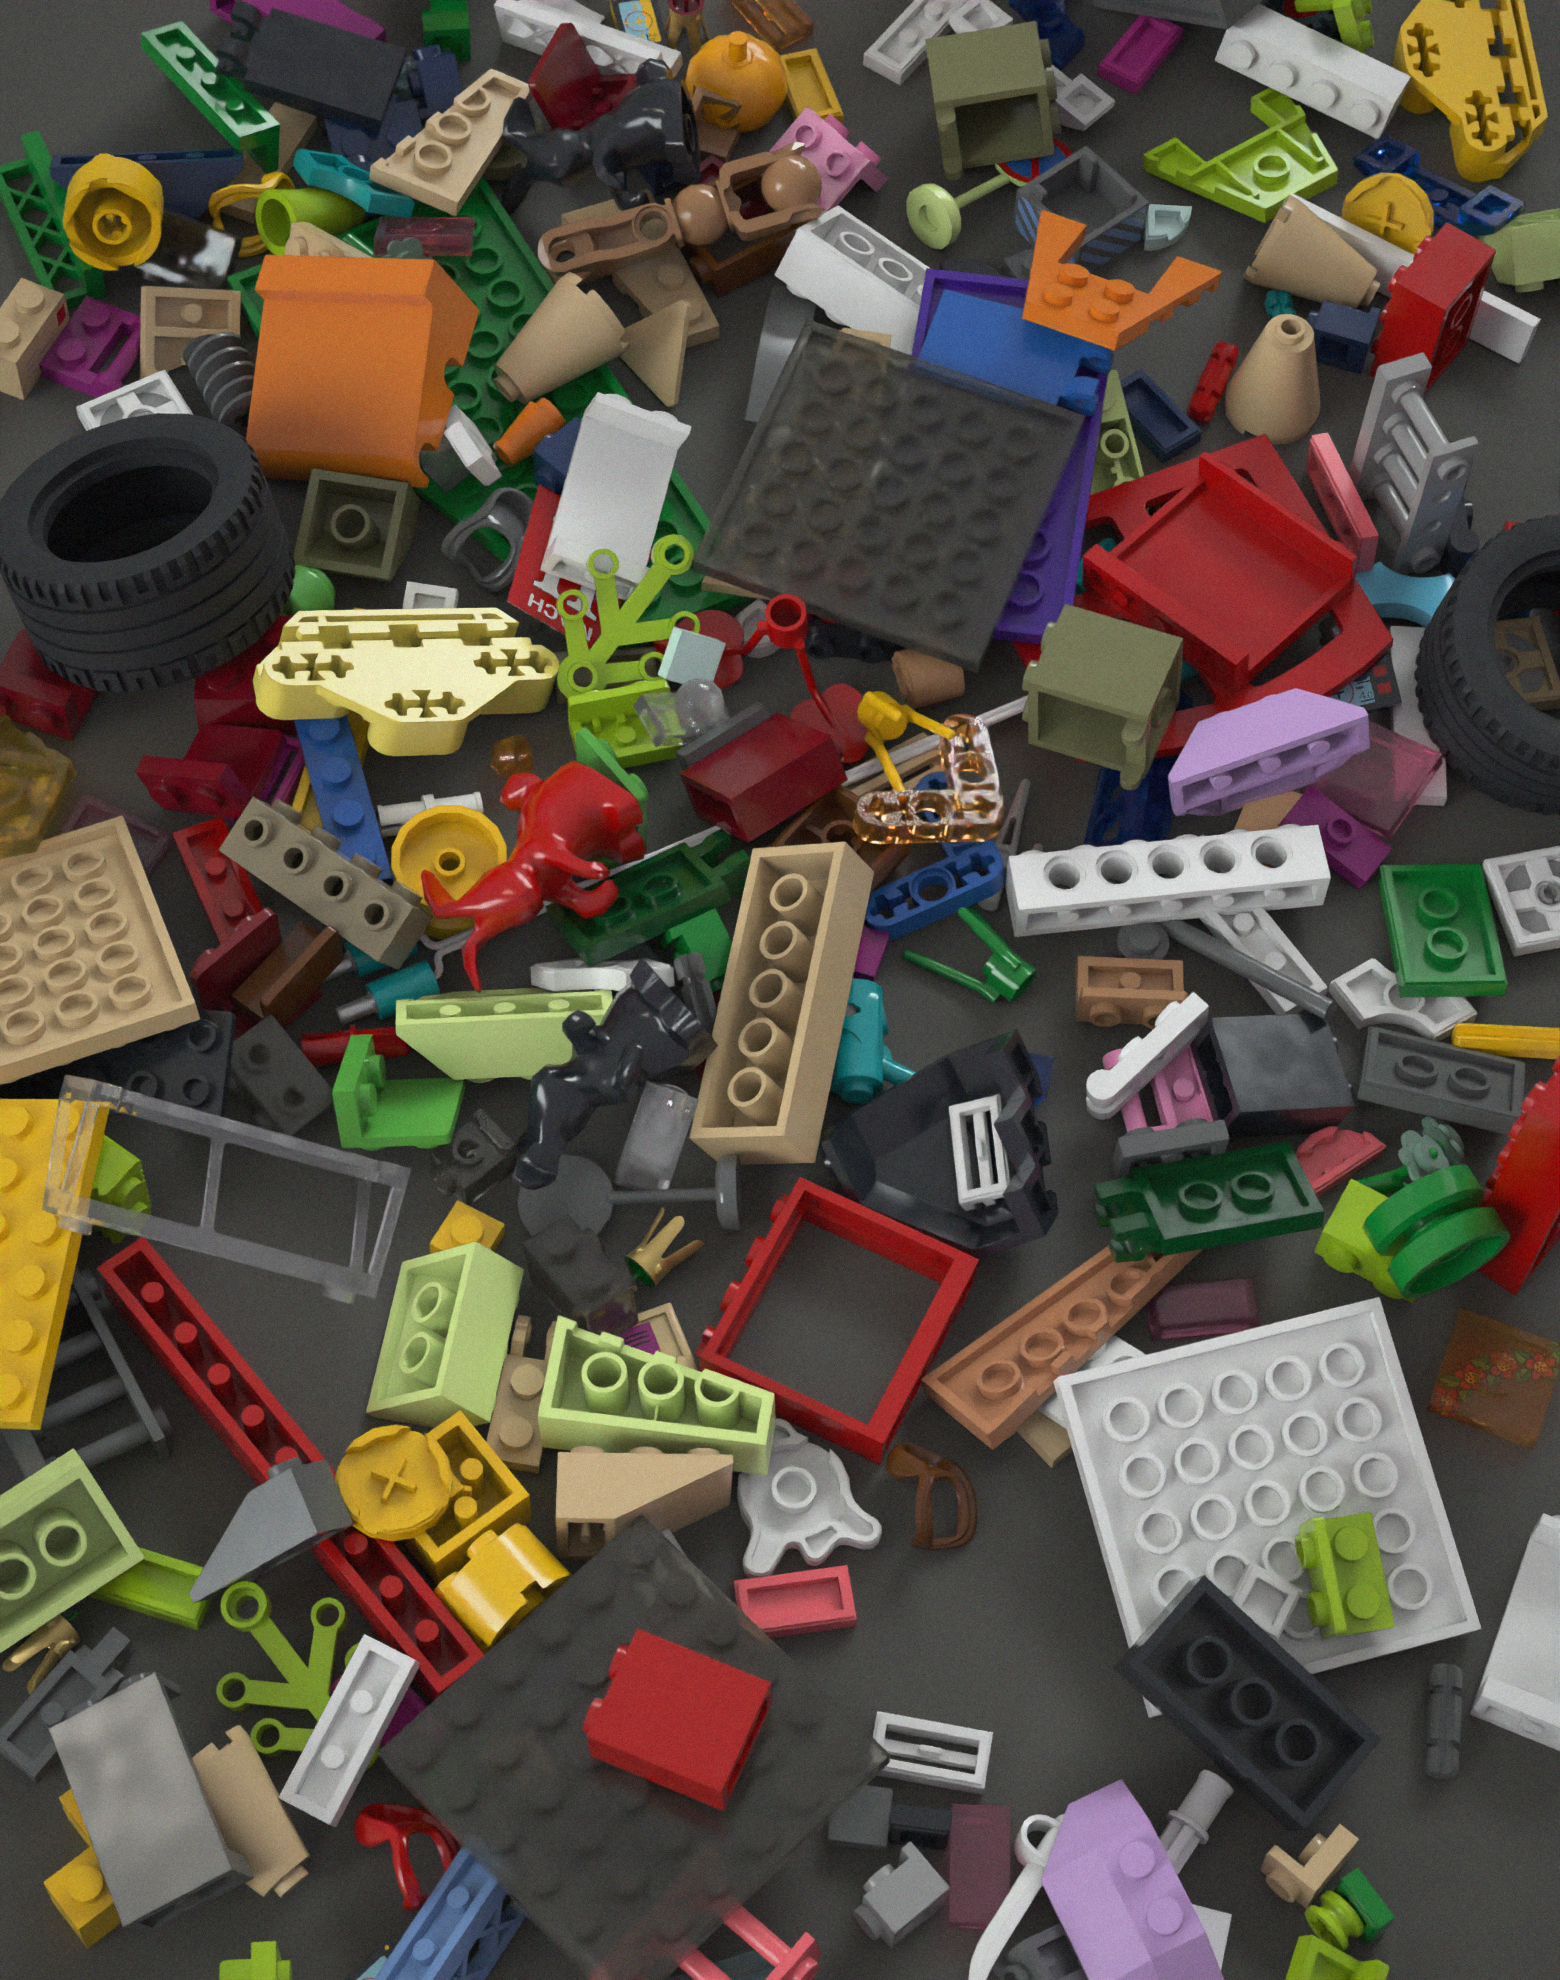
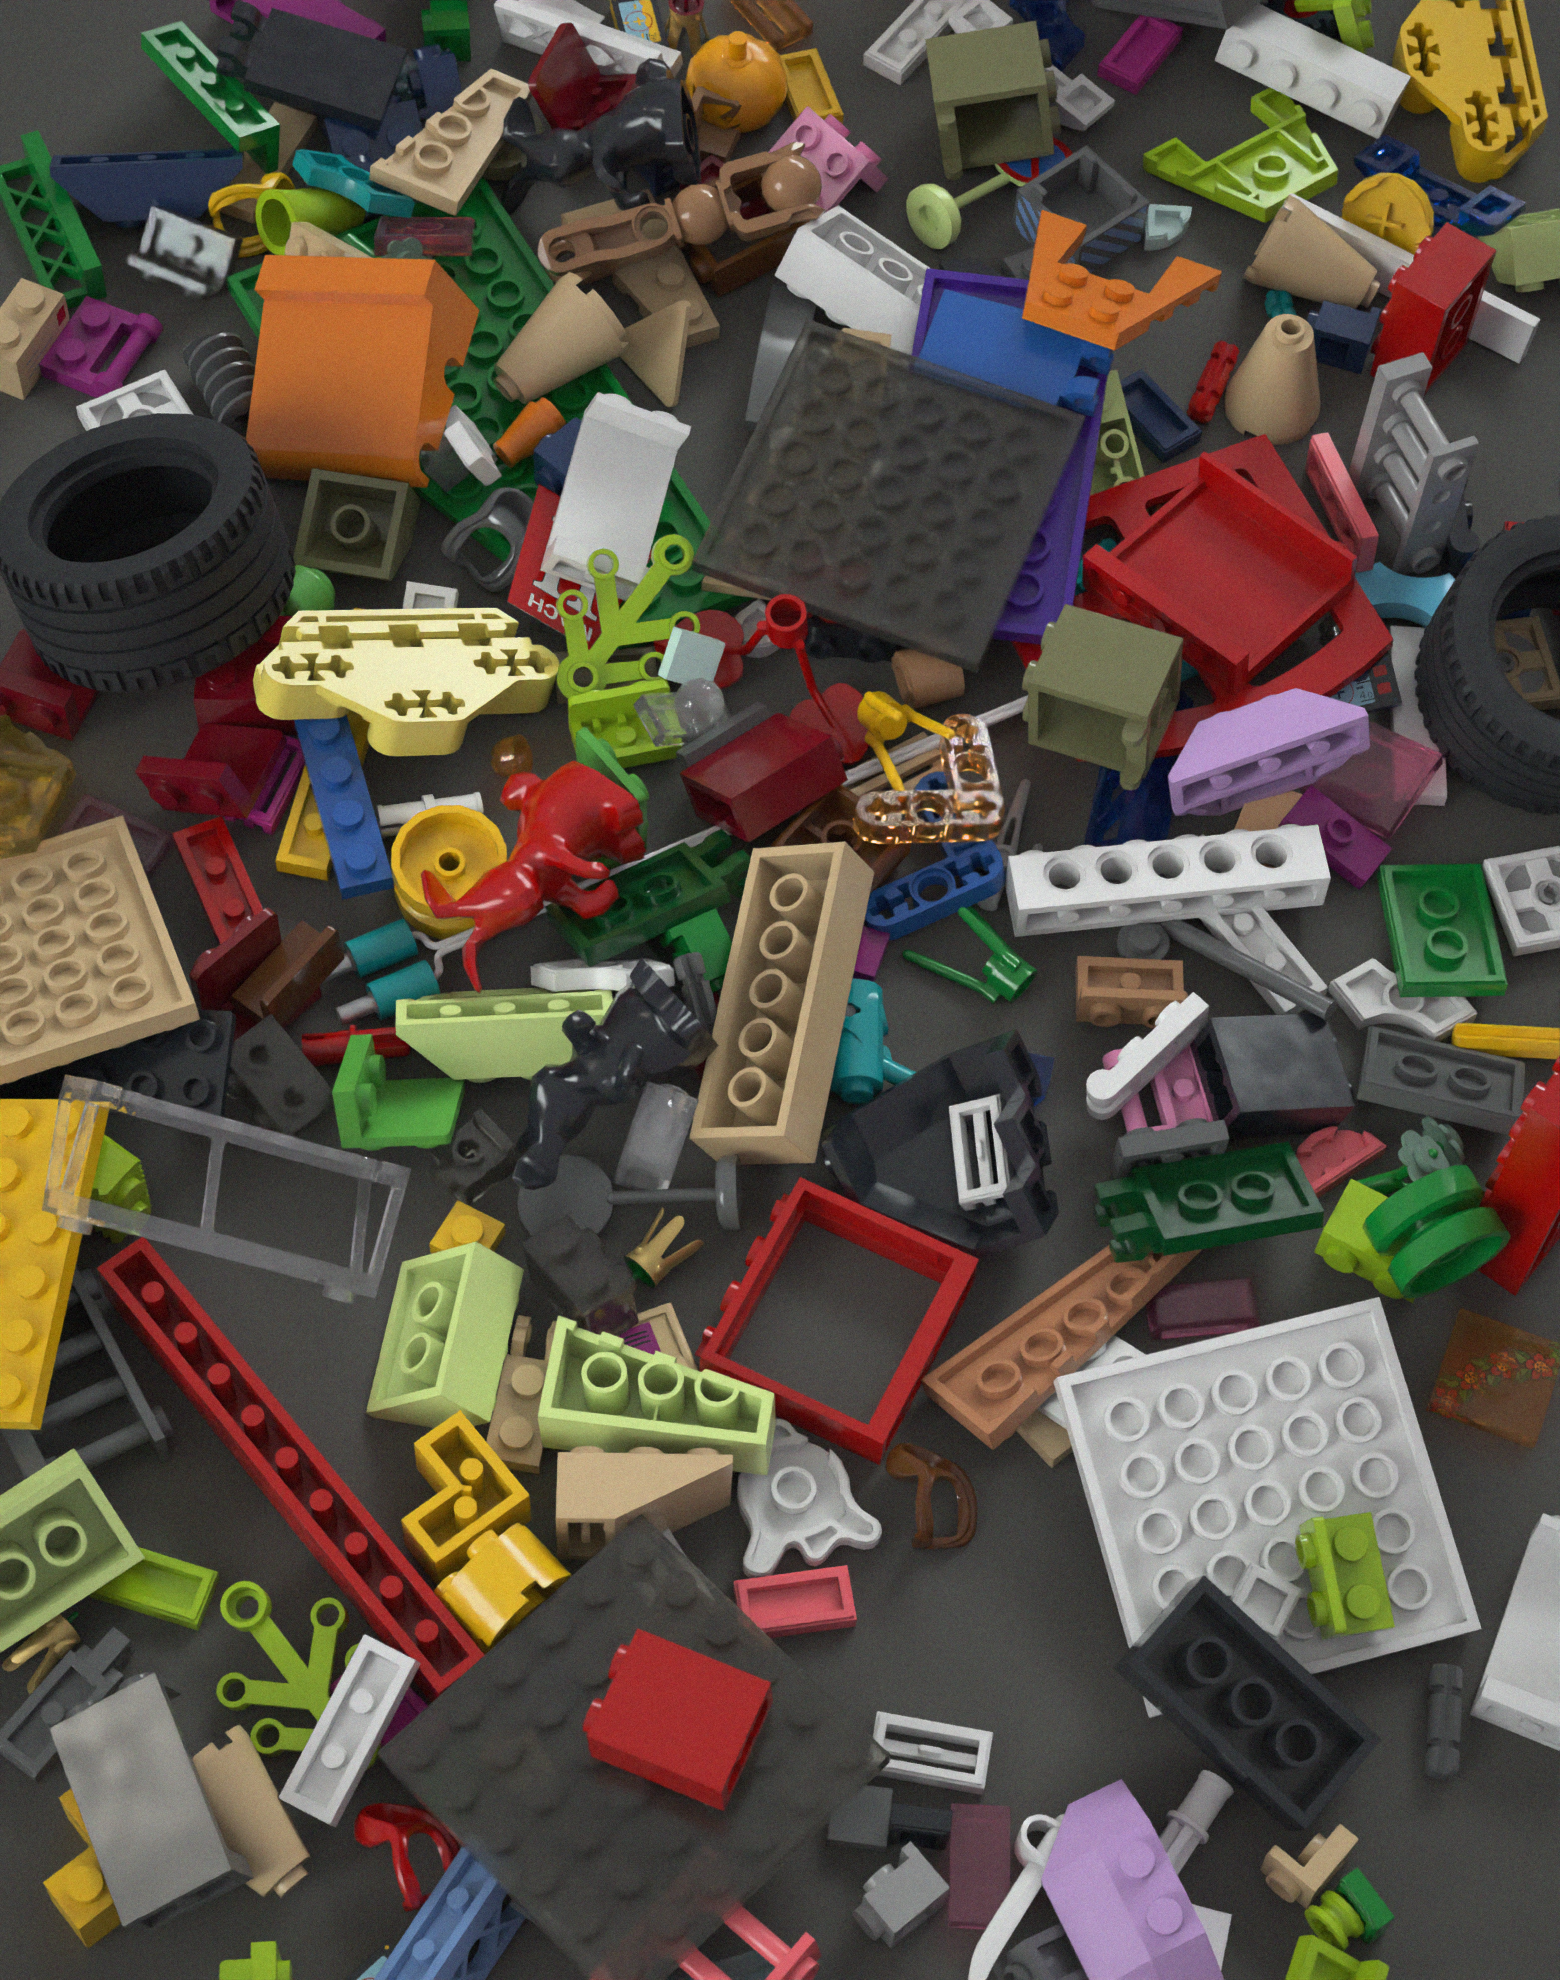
yellow brick [63,153,164,271] -> none
tan wing [140,286,241,379] -> none
slope [189,1457,354,1603] -> none
dark tan brick [219,797,434,970] -> none
yellow tile [335,1424,453,1542] -> none

